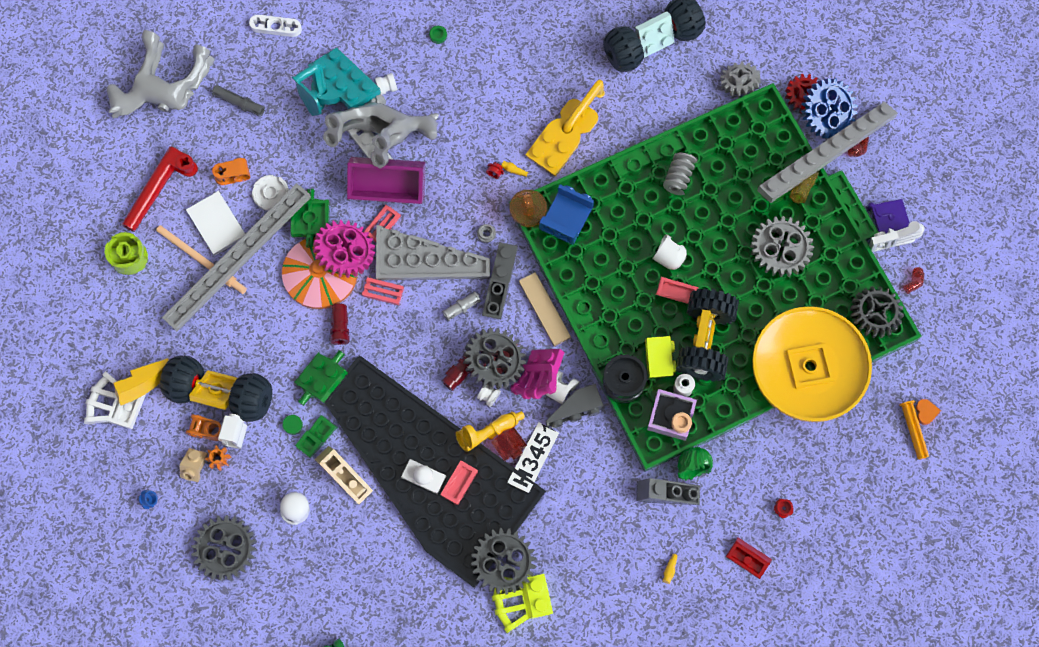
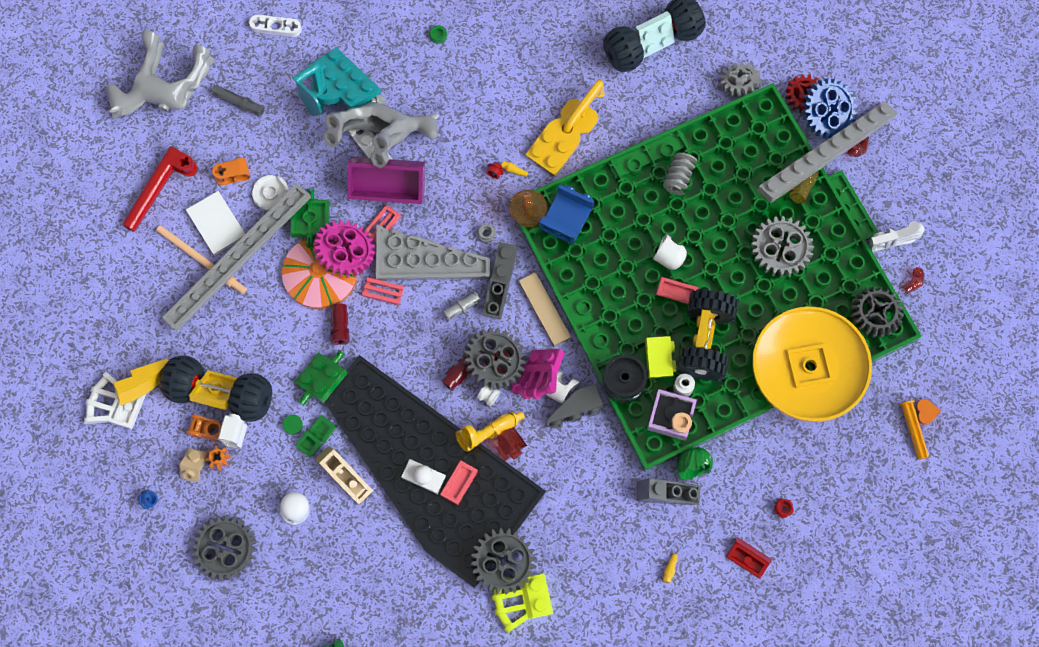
lime brick [104,232,148,275] -> none
white wheel [375,73,398,95] -> none
white sticker [507,422,559,493] -> none
dark purple hat [866,199,910,234] -> none

